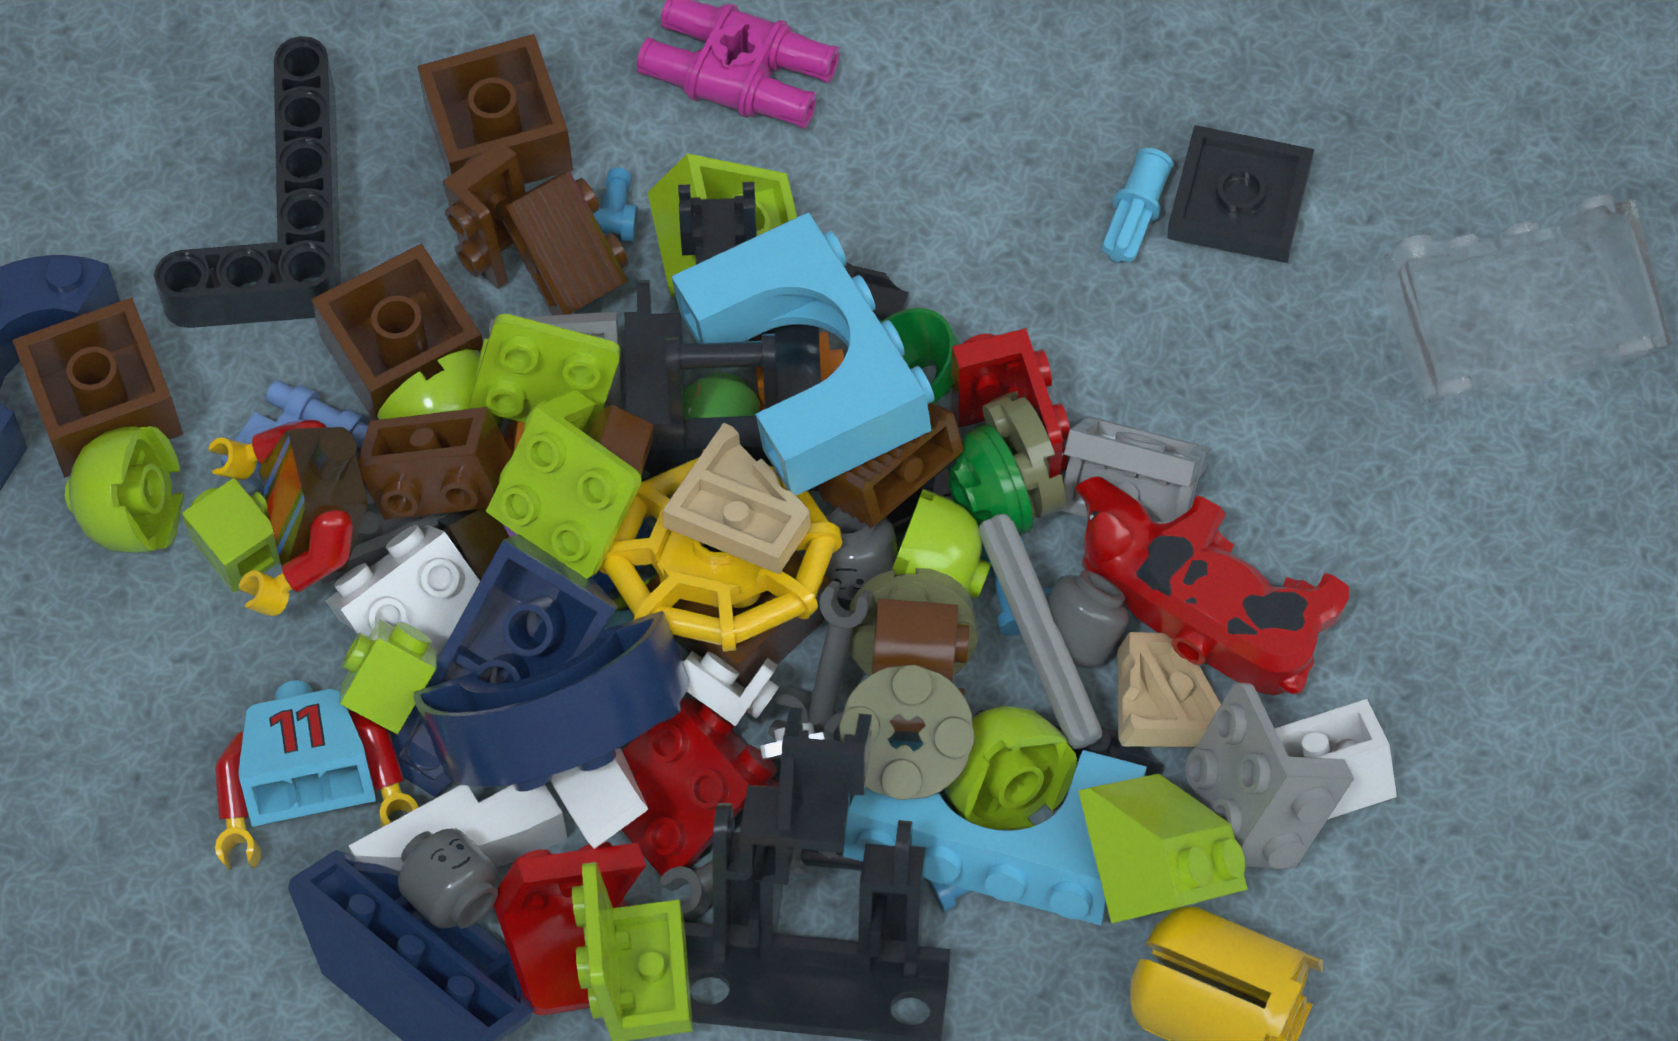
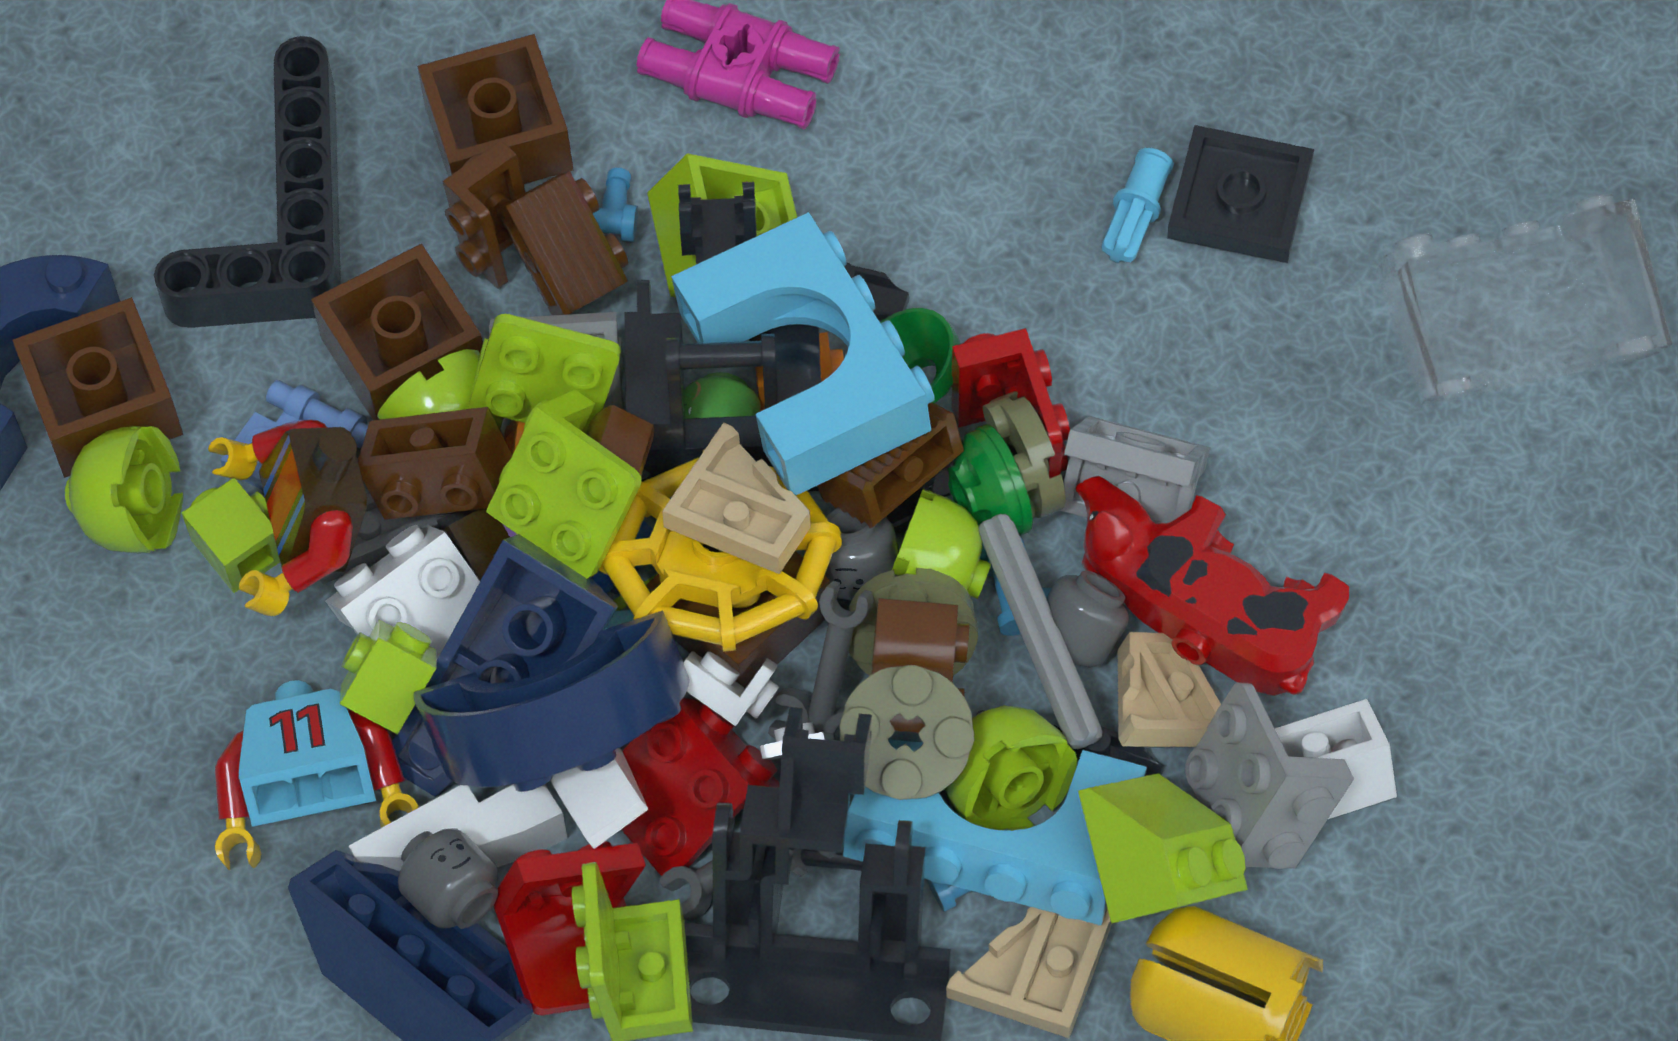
none -> tan wing [946,907,1112,1039]

